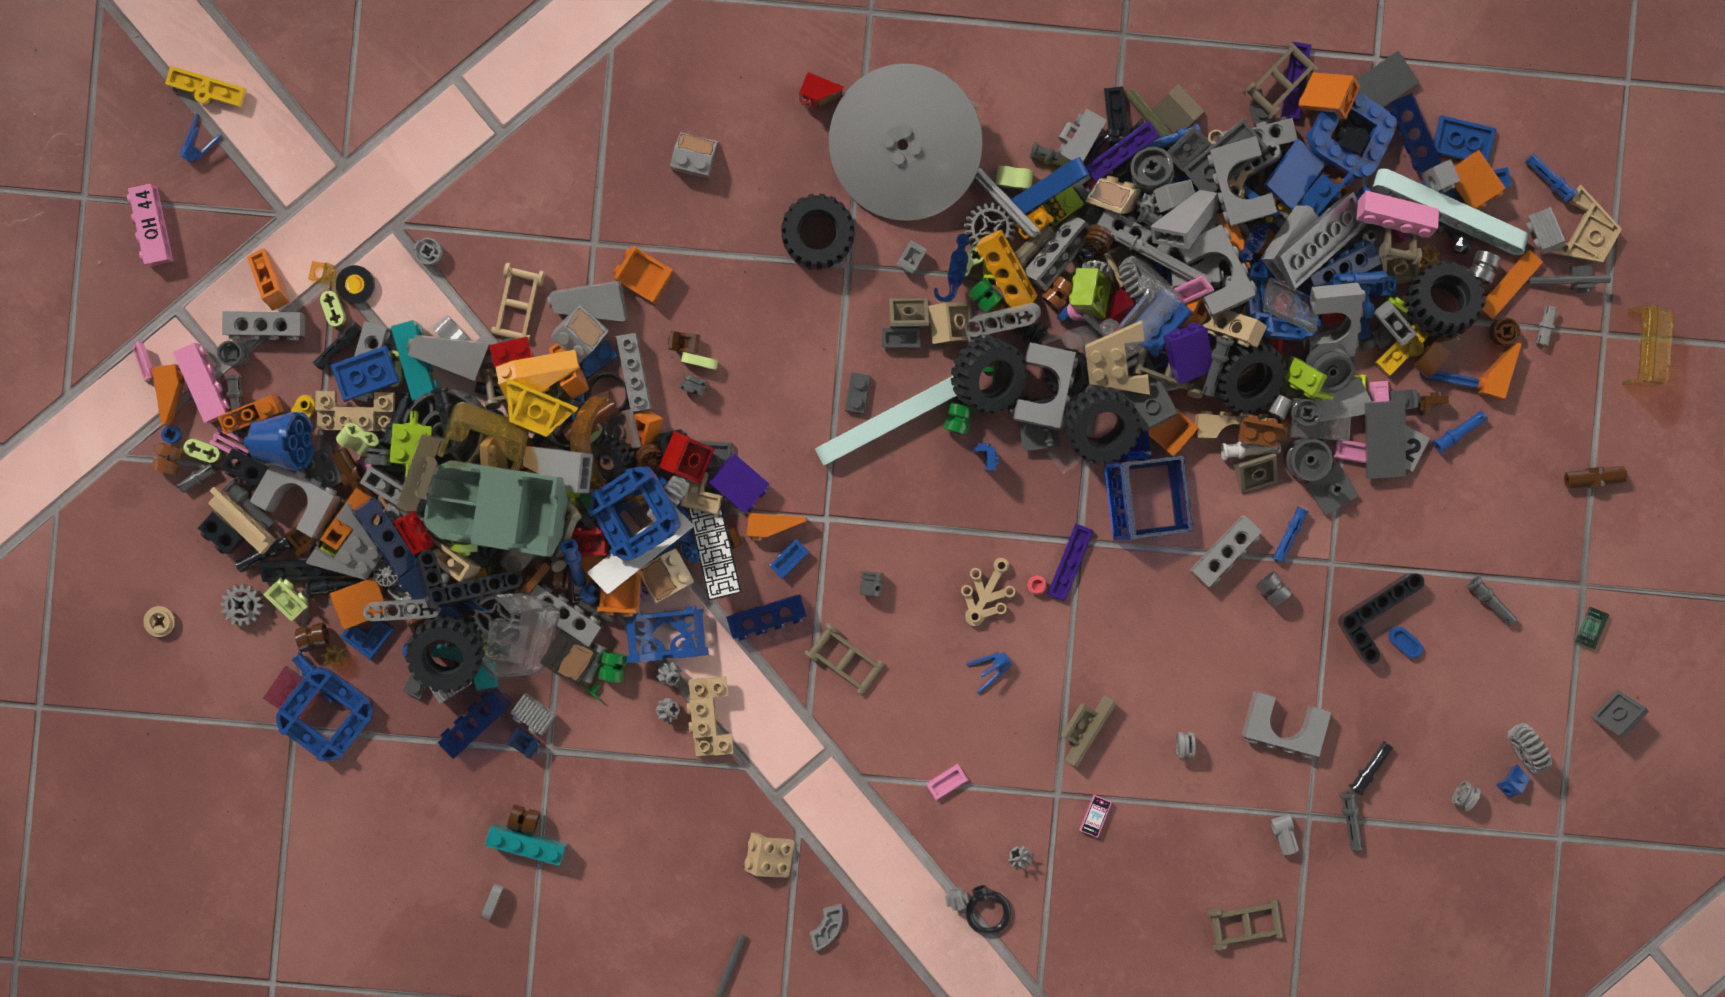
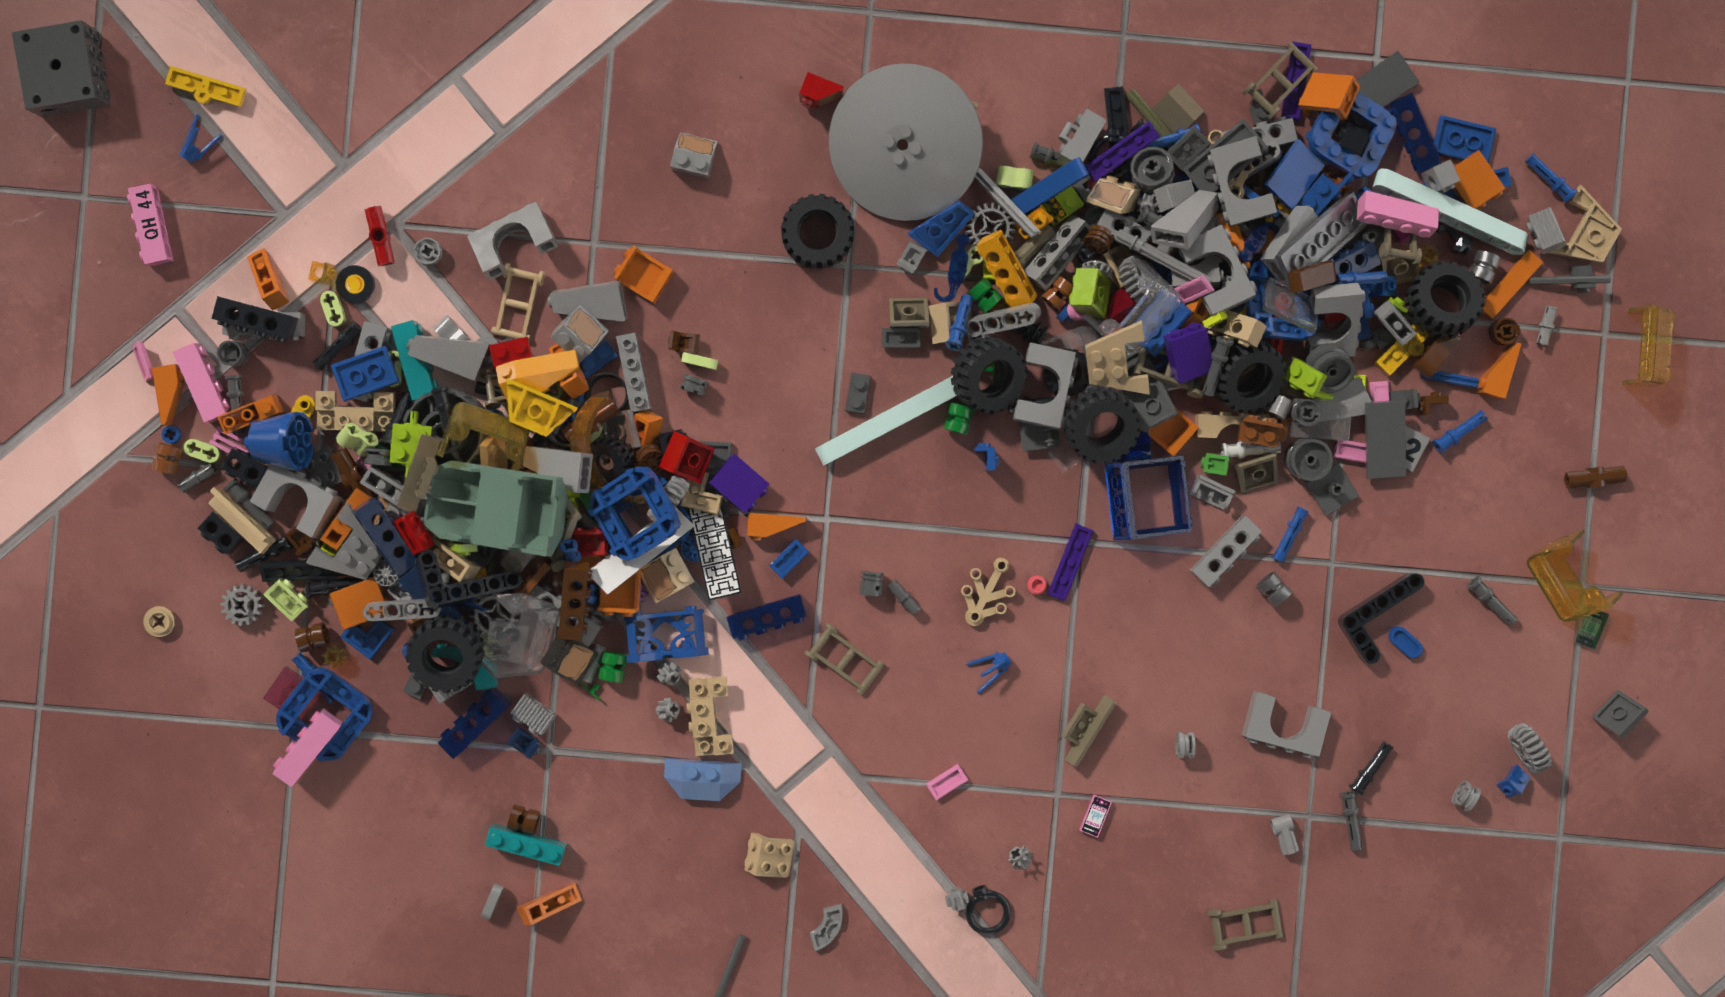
none -> dark grey gear [12,20,111,117]
none -> black brick [211,296,298,342]
none -> bright pink brick [272,708,342,787]
none -> red piece [364,206,395,267]
none -> light grey arch [467,202,559,281]
none -> orange slope [517,883,582,925]
none -> reddish brown brick [558,560,593,641]
none -> medium blue wedge [664,758,742,801]
none -> dark grey pin [887,579,921,616]
none -> blue wing [908,200,975,257]
none -> blue pin [945,294,973,351]
none -> light grey hinge [1189,475,1235,510]
none -> bright green bracket [1201,453,1230,476]
none -> neon yellow tile [1203,311,1228,328]
none -> reddish brown beam [1287,261,1337,292]
none -> clear yellow windscreen [1527,529,1623,622]

